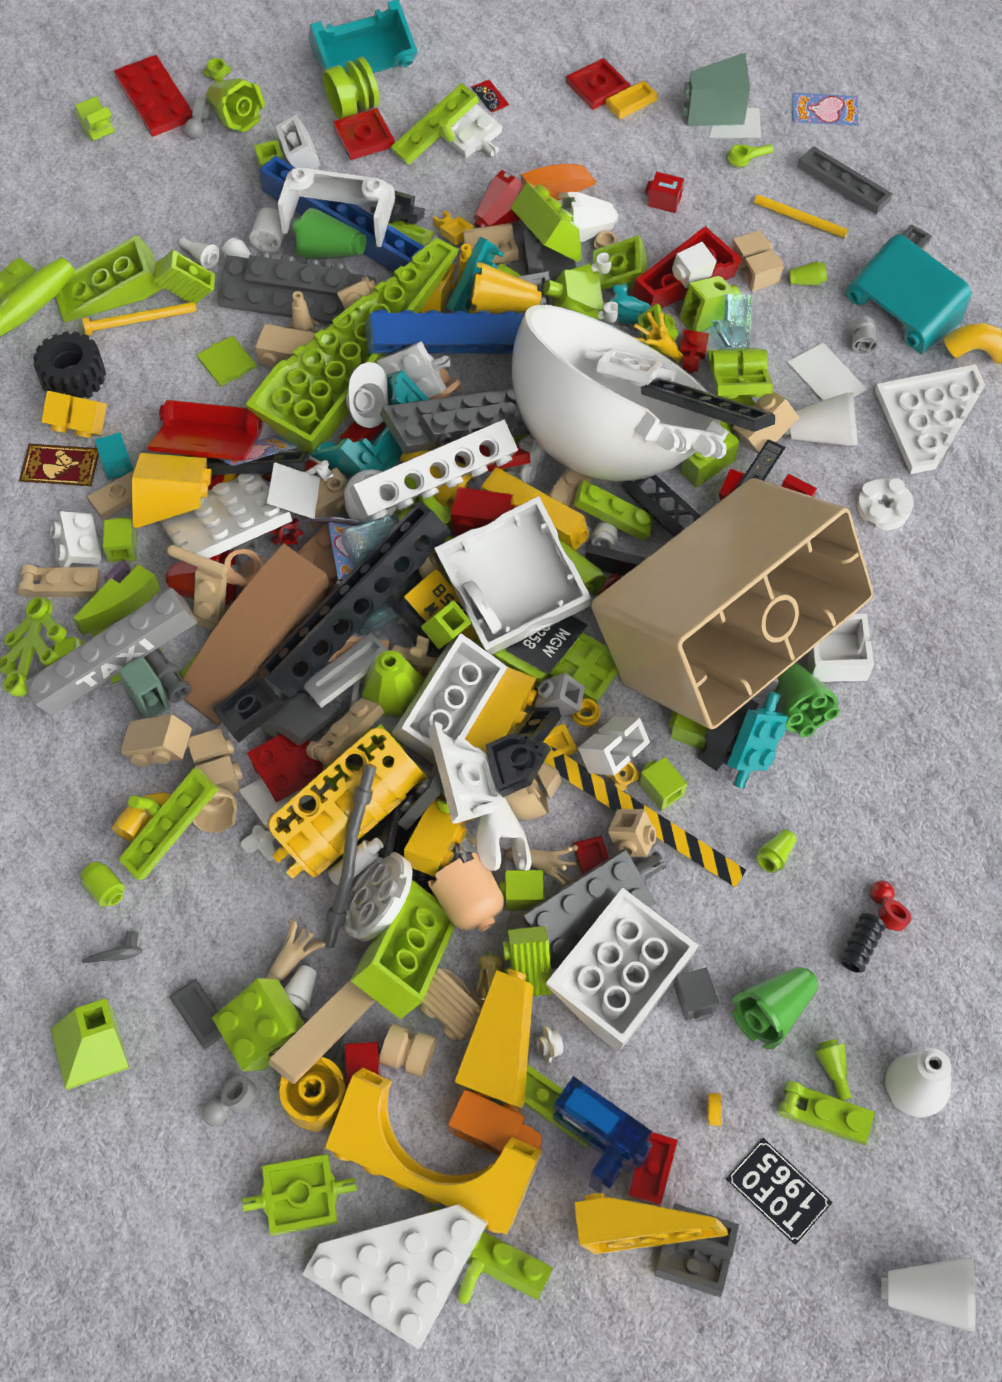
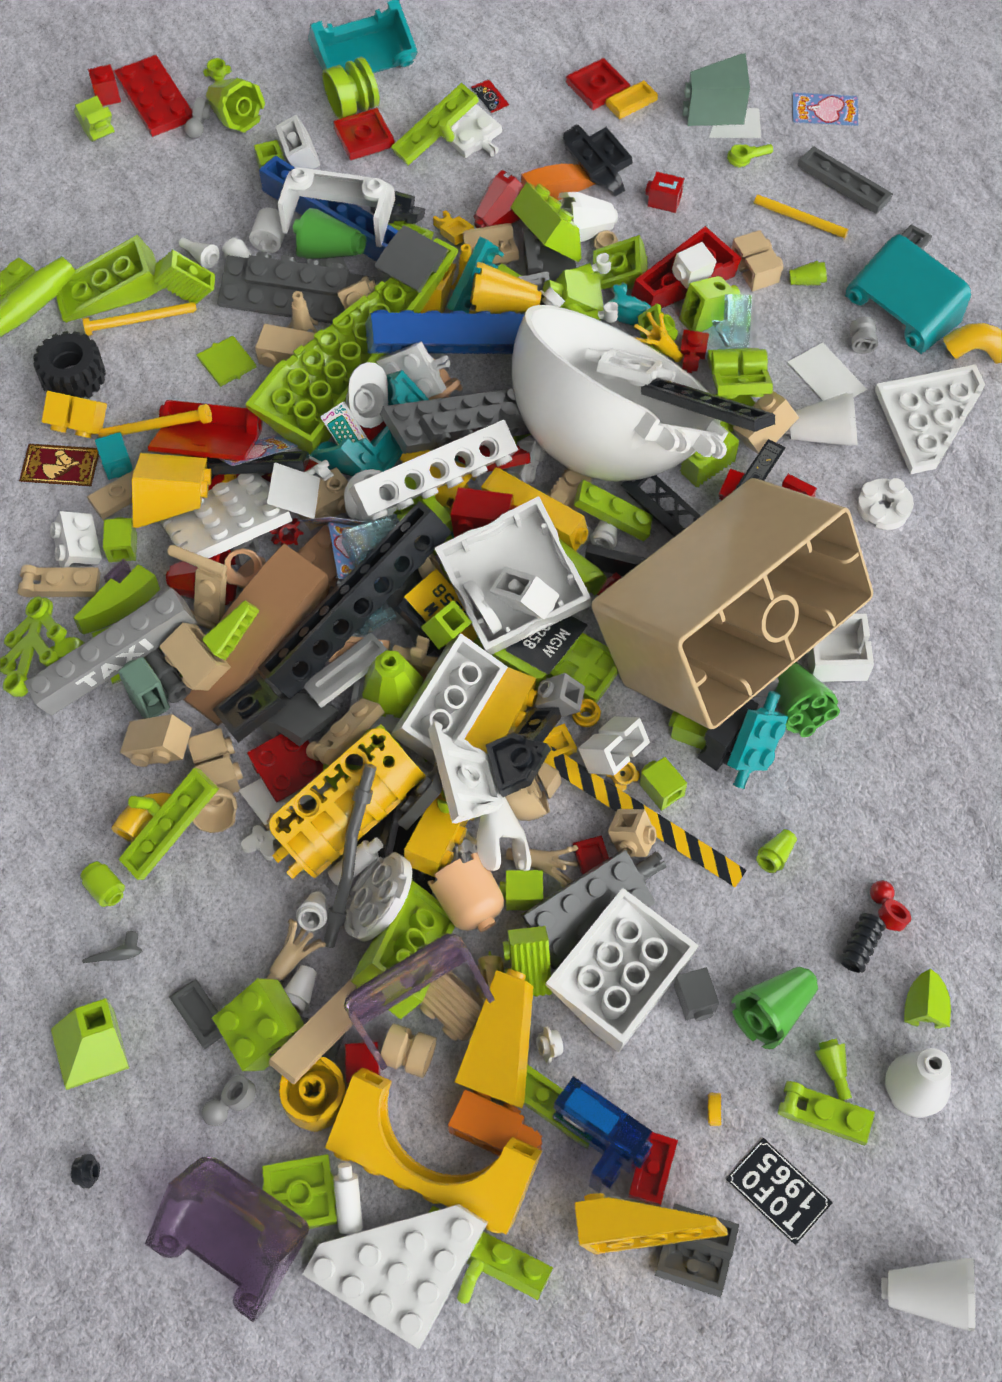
none -> black plate [71,1154,100,1189]
none -> red brick [88,64,121,106]
none -> yellow bar [98,404,212,438]
none -> clear purple windscreen [145,1156,309,1323]
none -> tan brick [159,623,231,691]
none -> lime slope [202,600,259,660]
none -> white cone [296,892,327,931]
none -> tile [321,402,370,445]
none -> white cylinder [334,1162,363,1234]
none -> windscreen [344,933,495,1070]
none -> dark grey slope [374,225,449,293]
none -> white brick [490,567,560,620]
none -> white plate [540,287,565,307]
none -> black plate [563,124,633,197]
none -> lime brick [904,968,951,1029]

